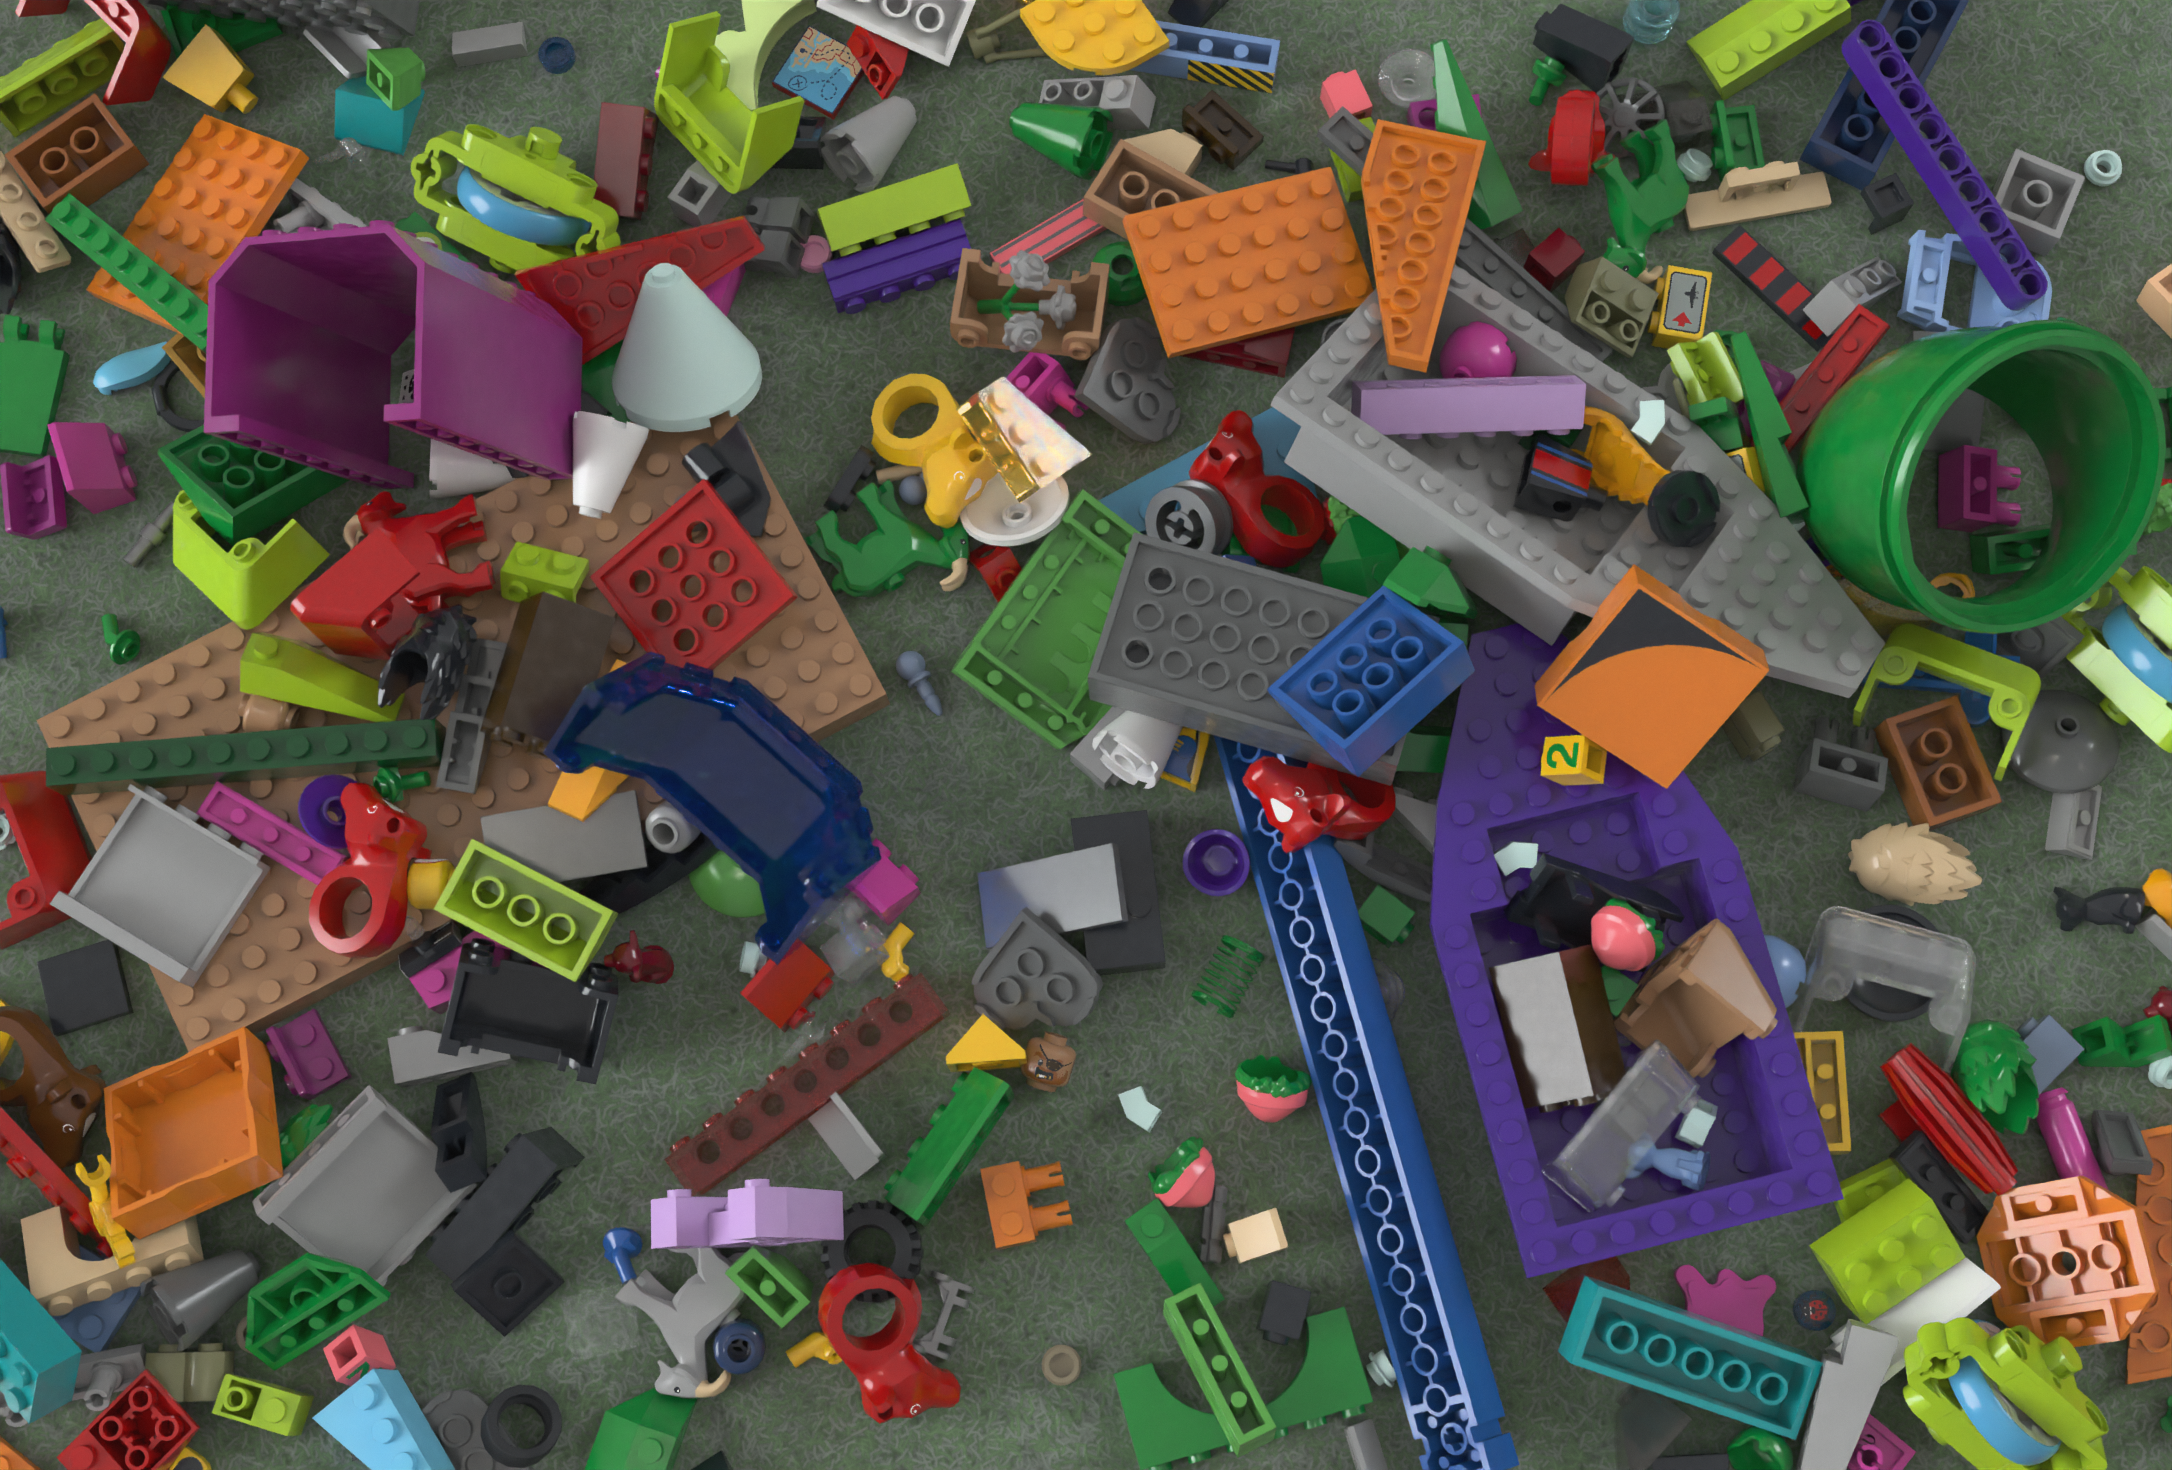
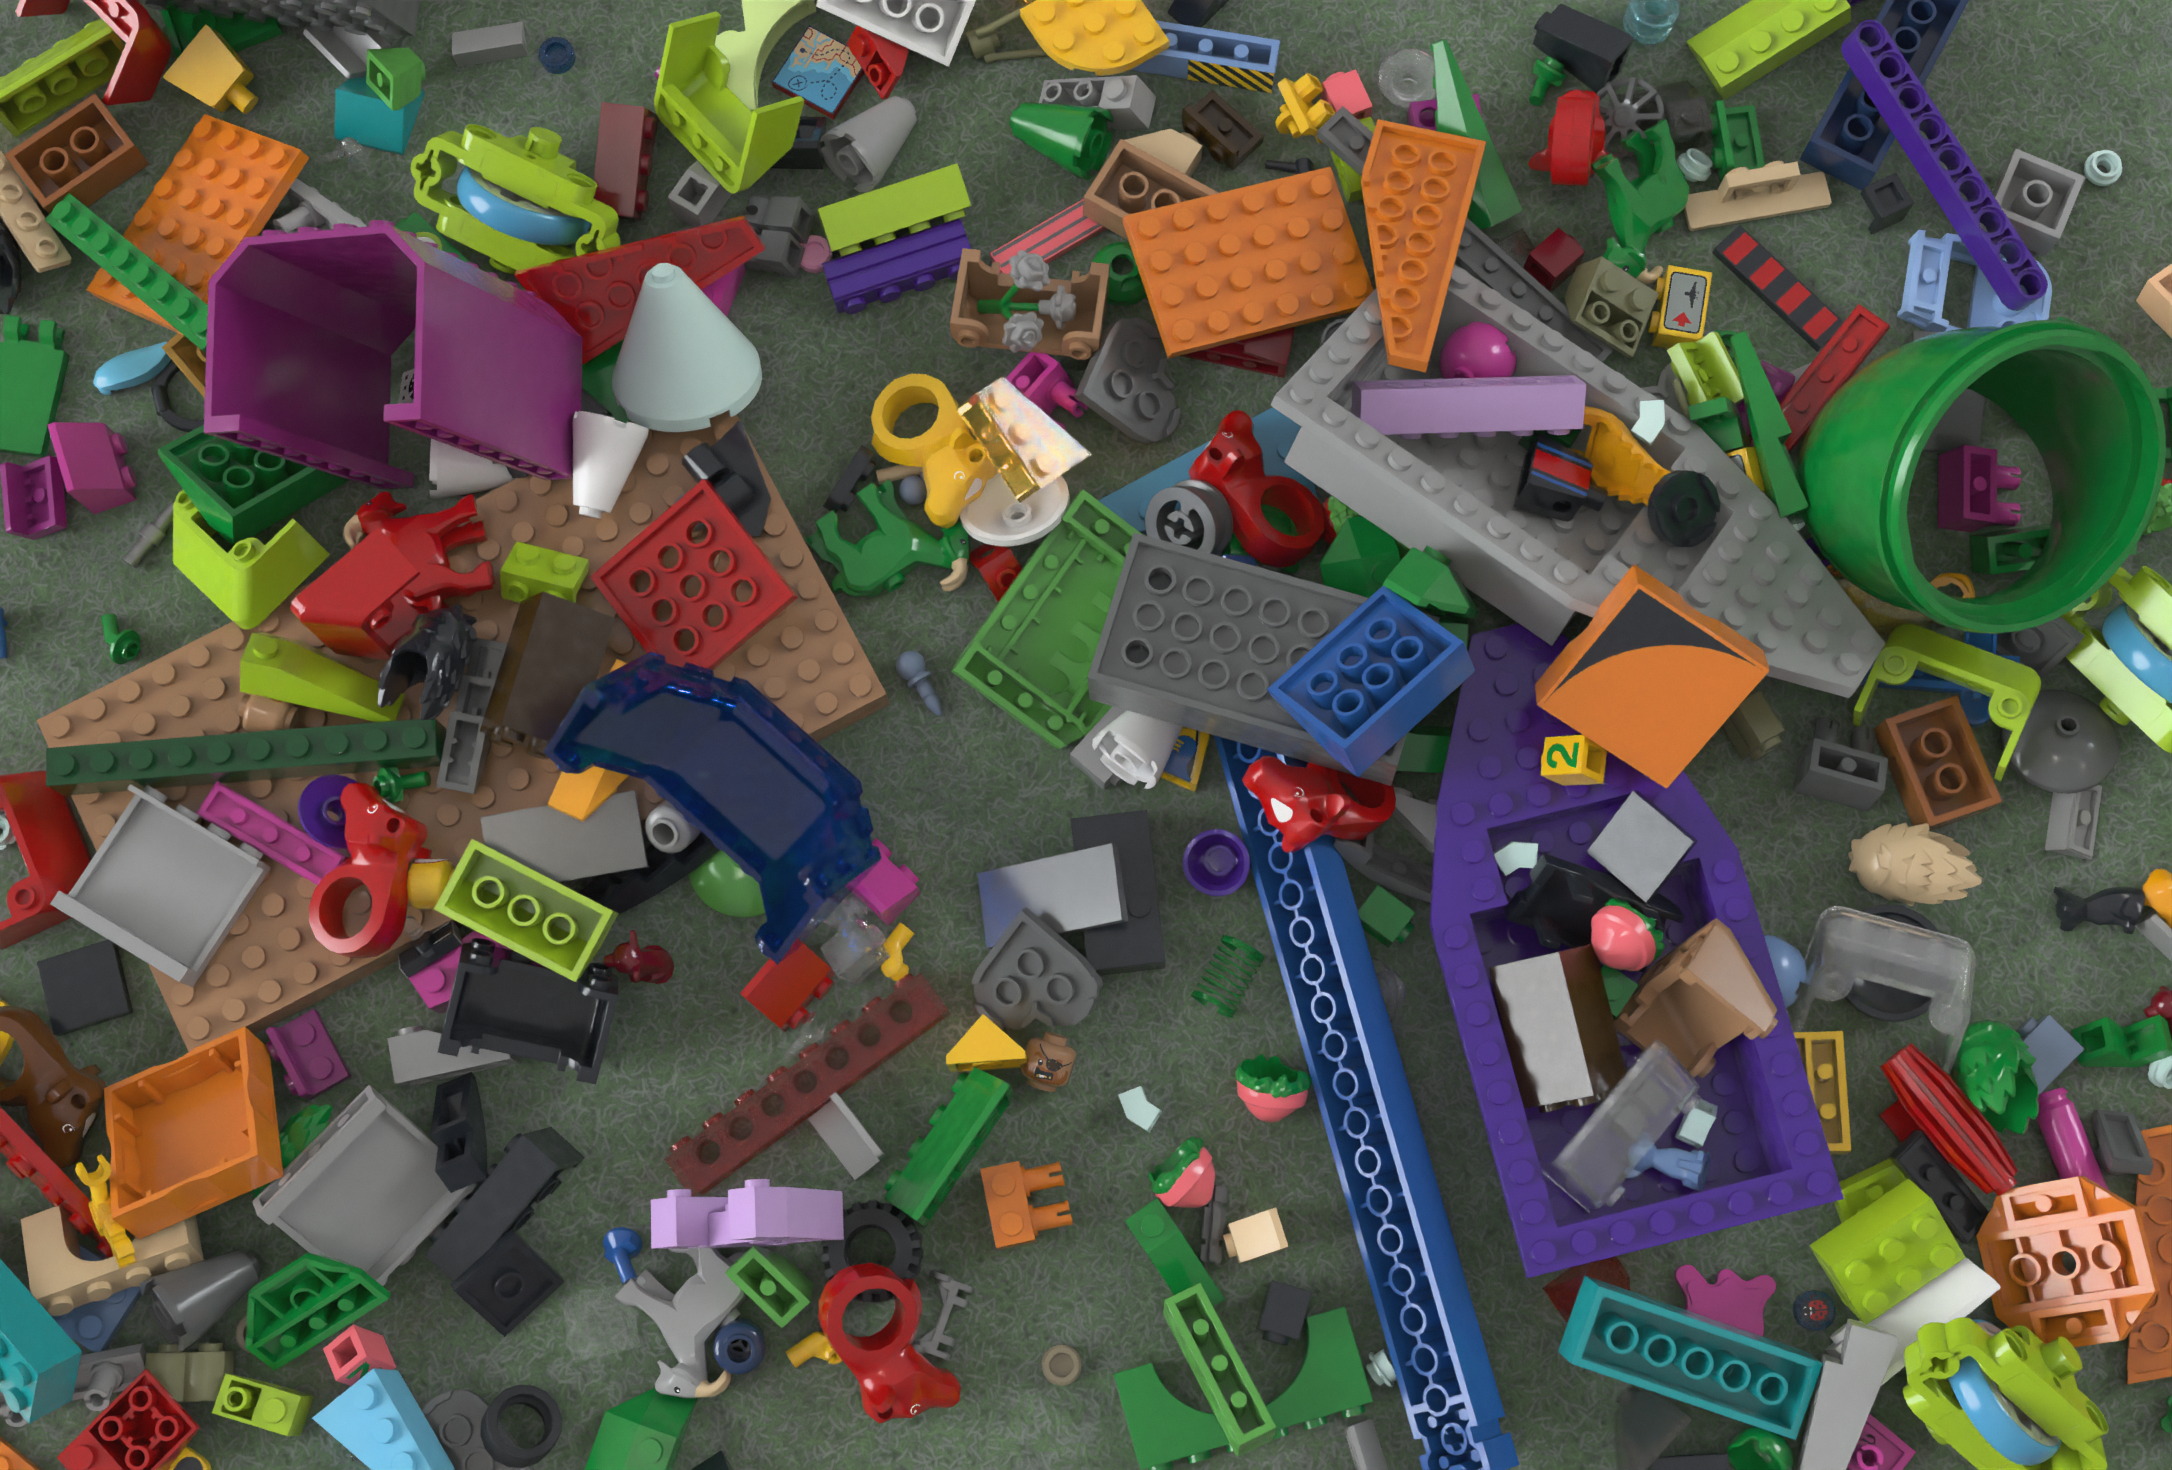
light aqua plate [739,940,768,978] -> none
light grey slope [1803,256,1902,337] -> none
none -> yellow hips [1275,73,1335,144]
none -> tile [1587,790,1698,903]

